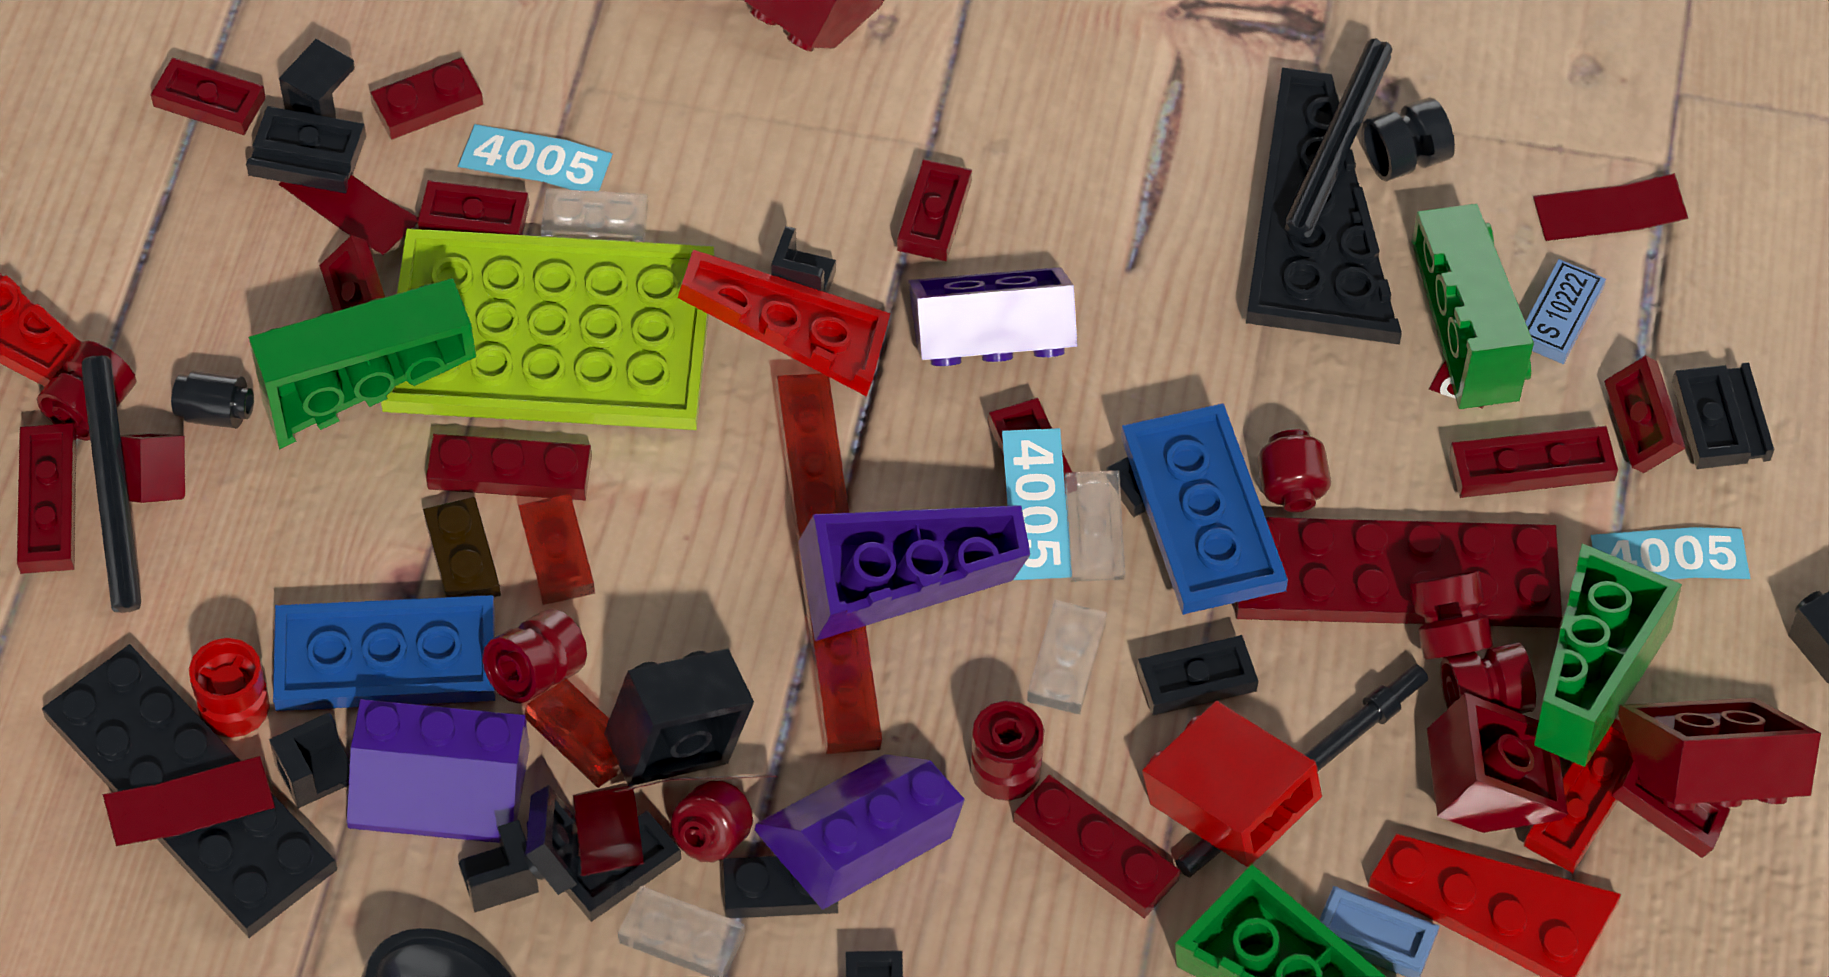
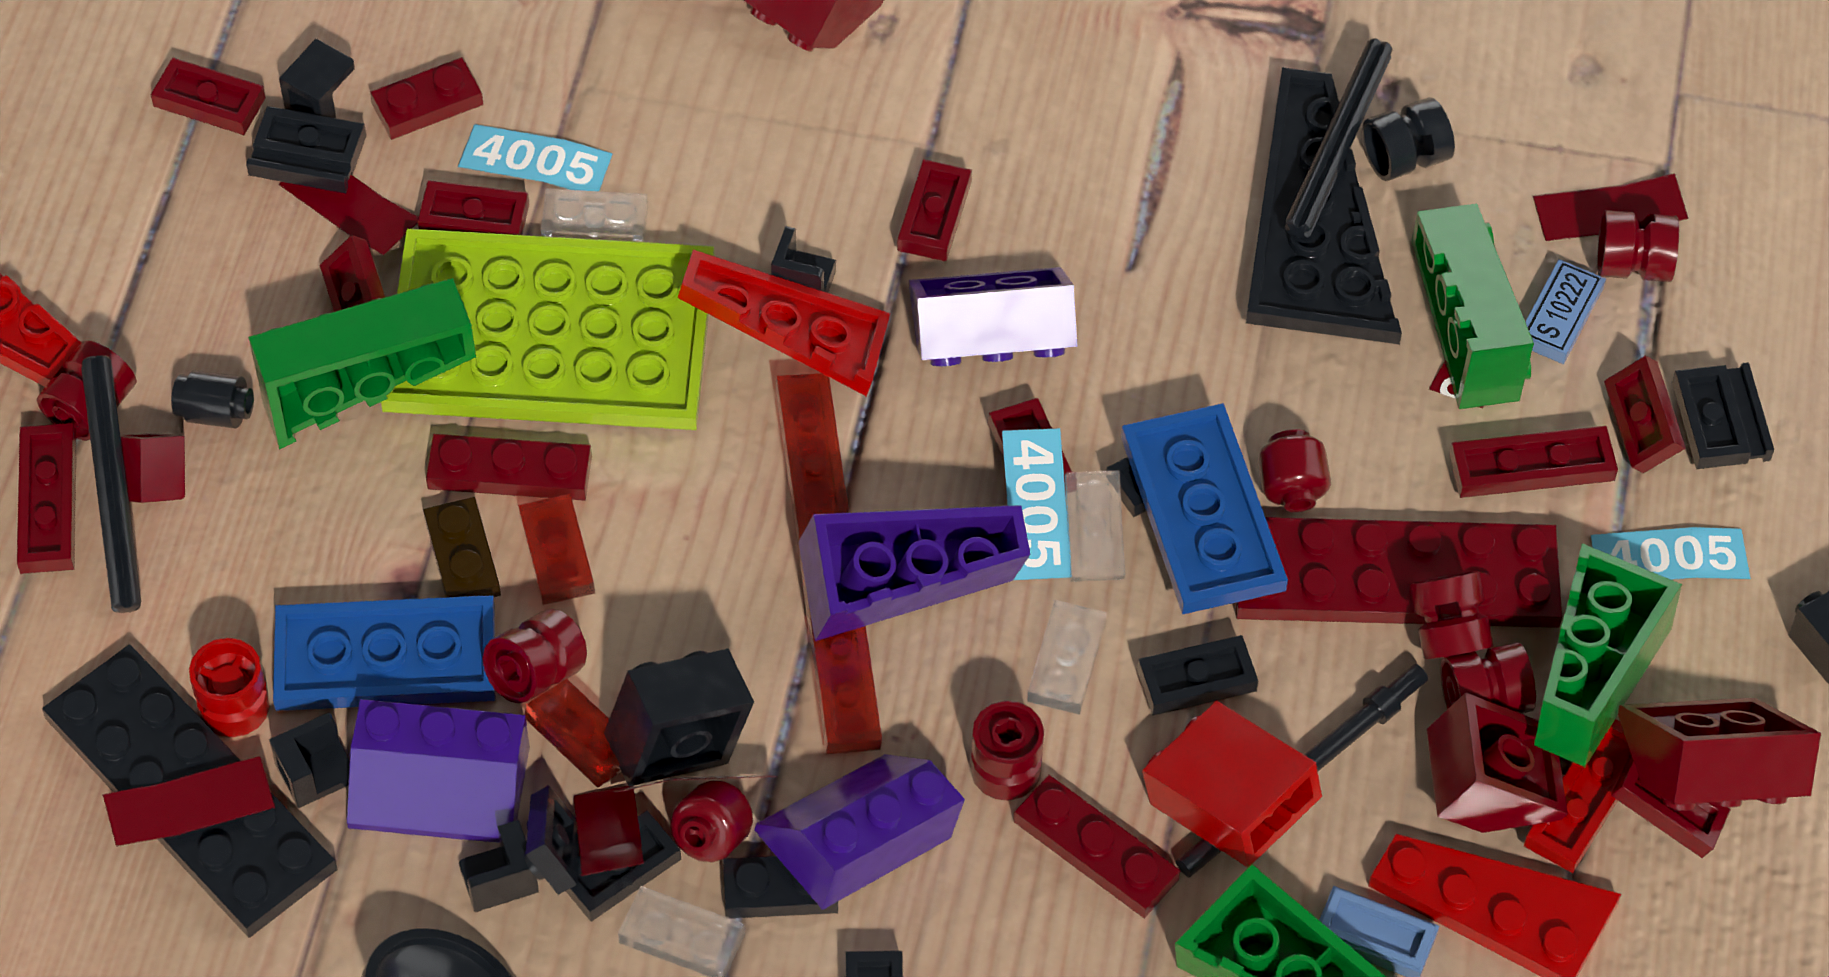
none -> dark red wheel [1597,210,1679,282]

